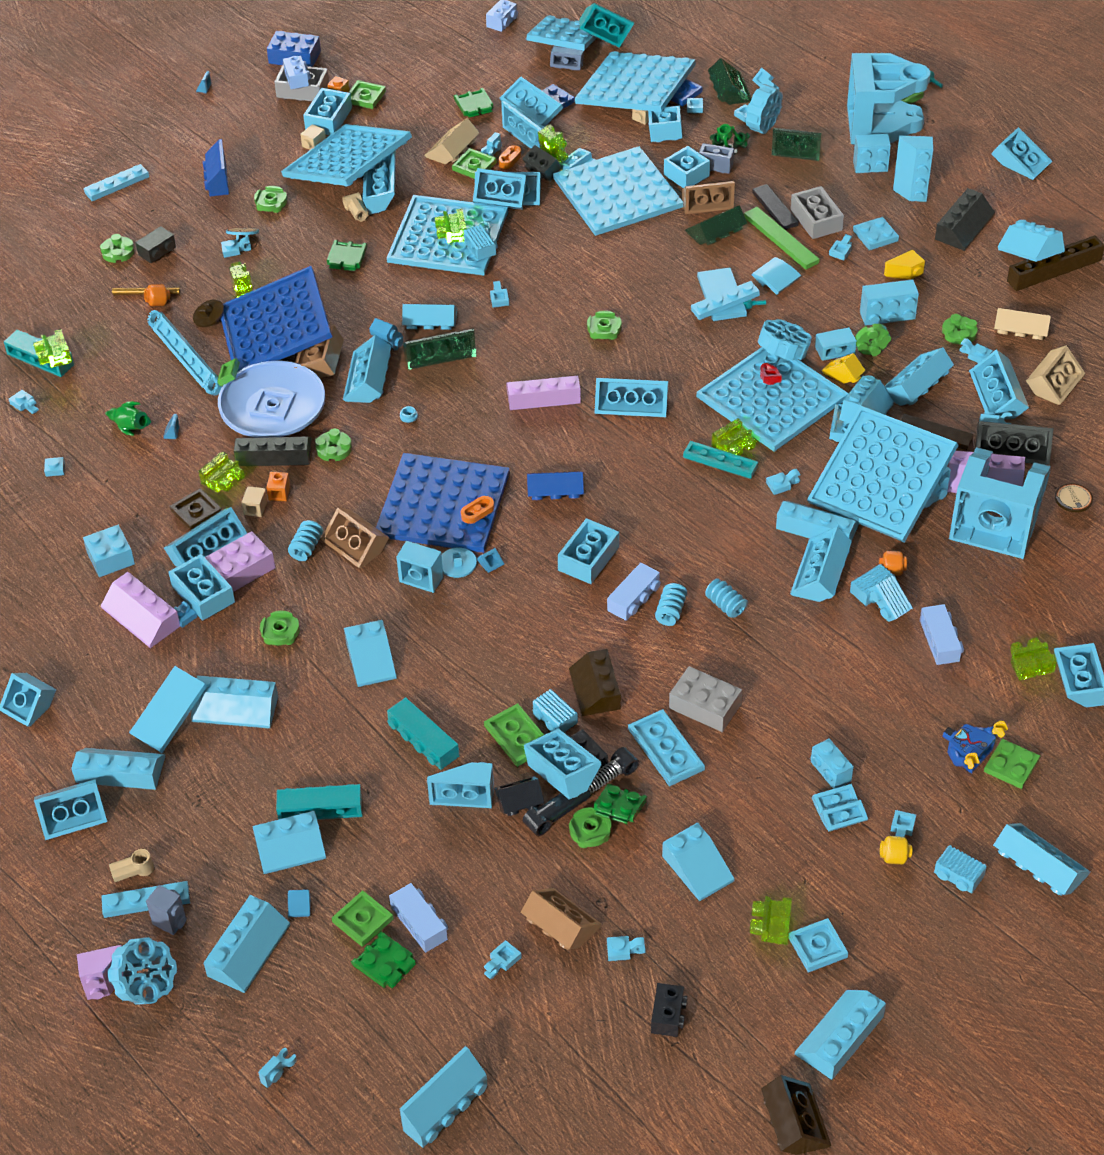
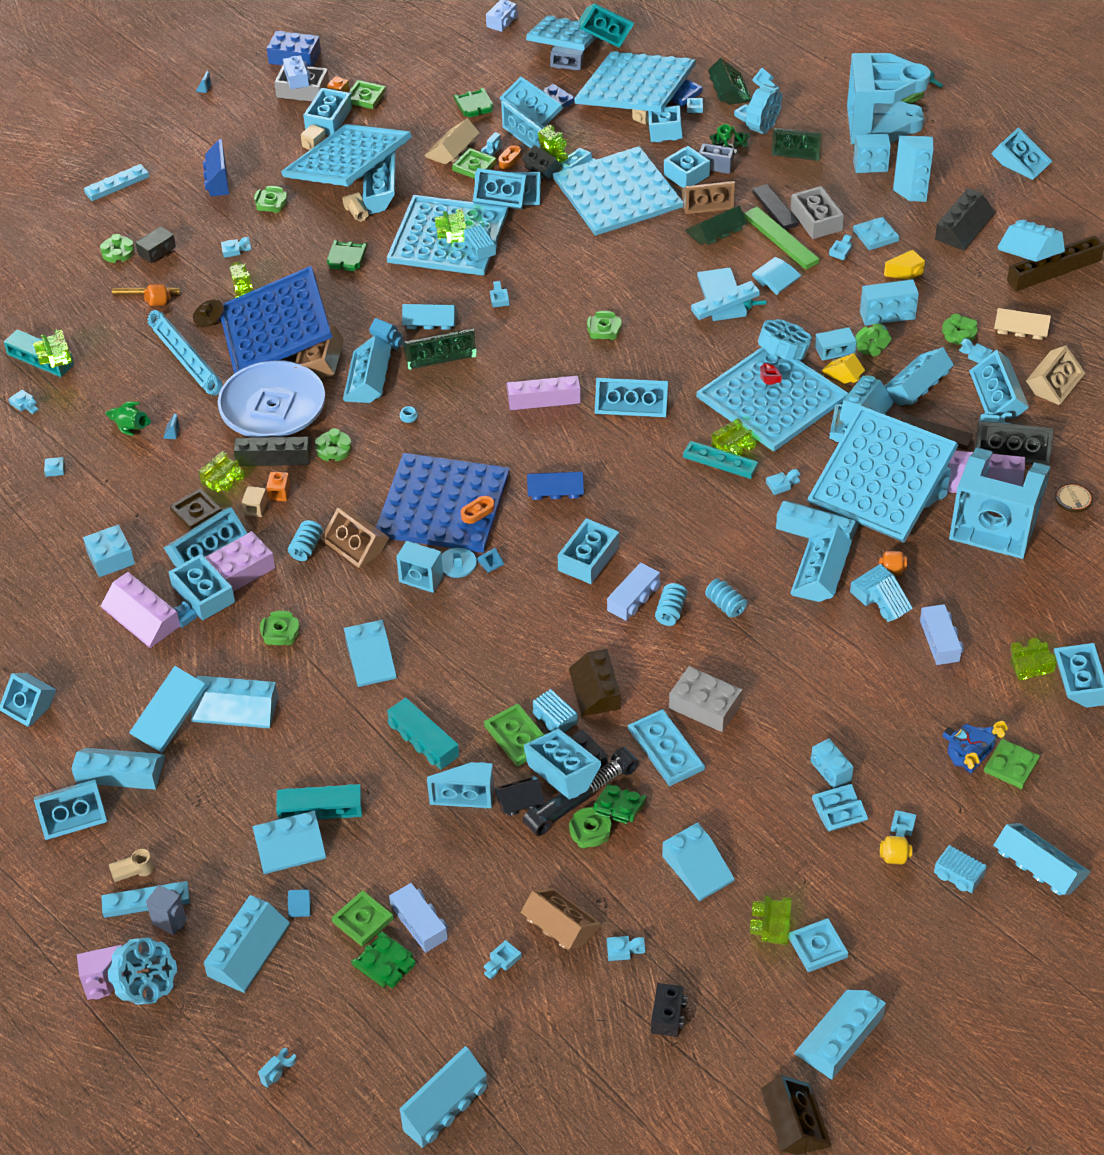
bright green tile [217,358,240,387] -> none
piece [226,228,259,241] -> none

